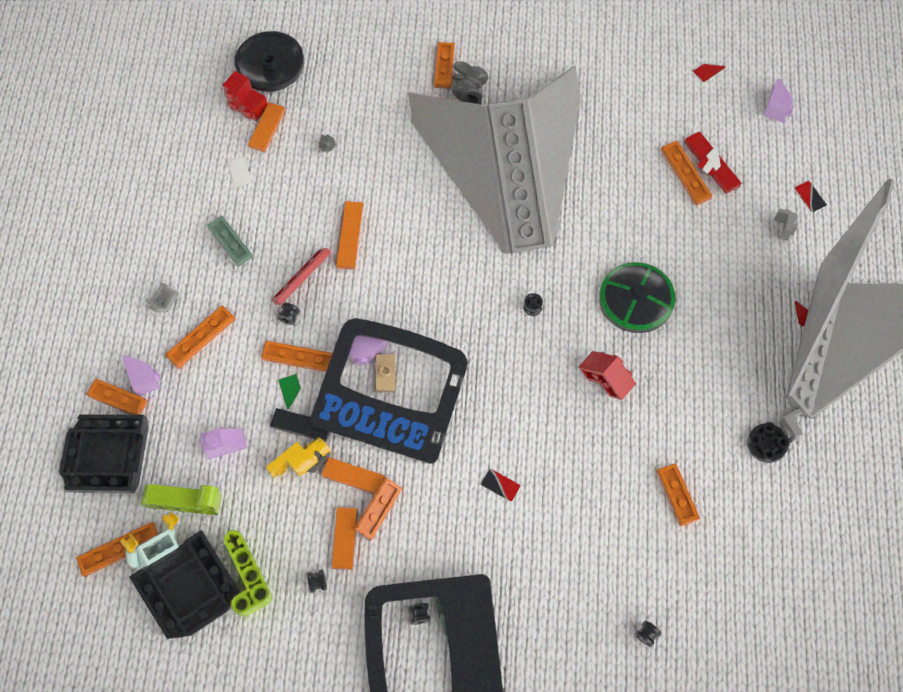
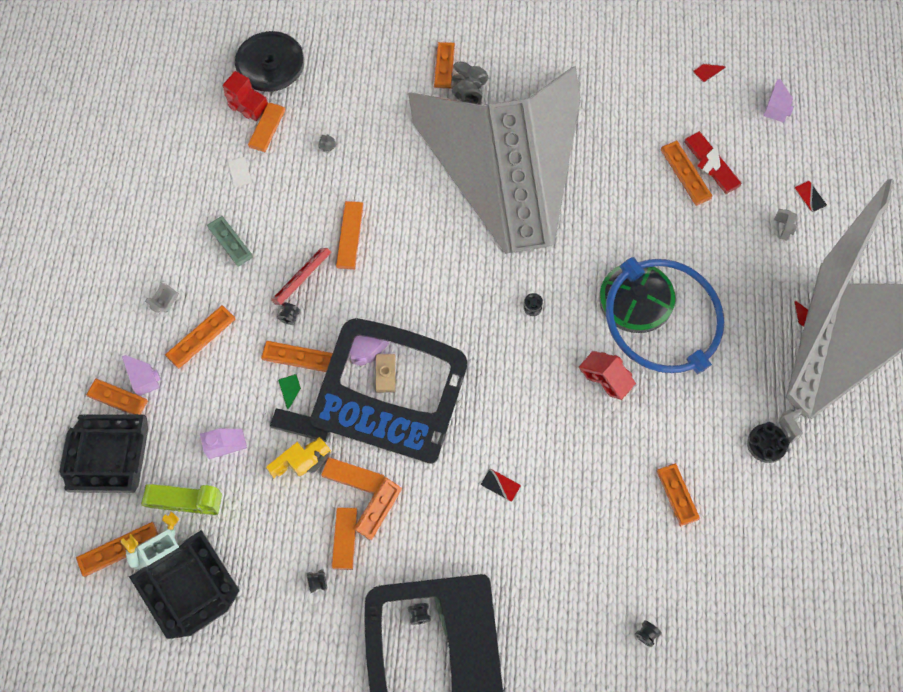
lime beam [224,530,272,617] -> none
none -> blue piece [606,257,724,375]

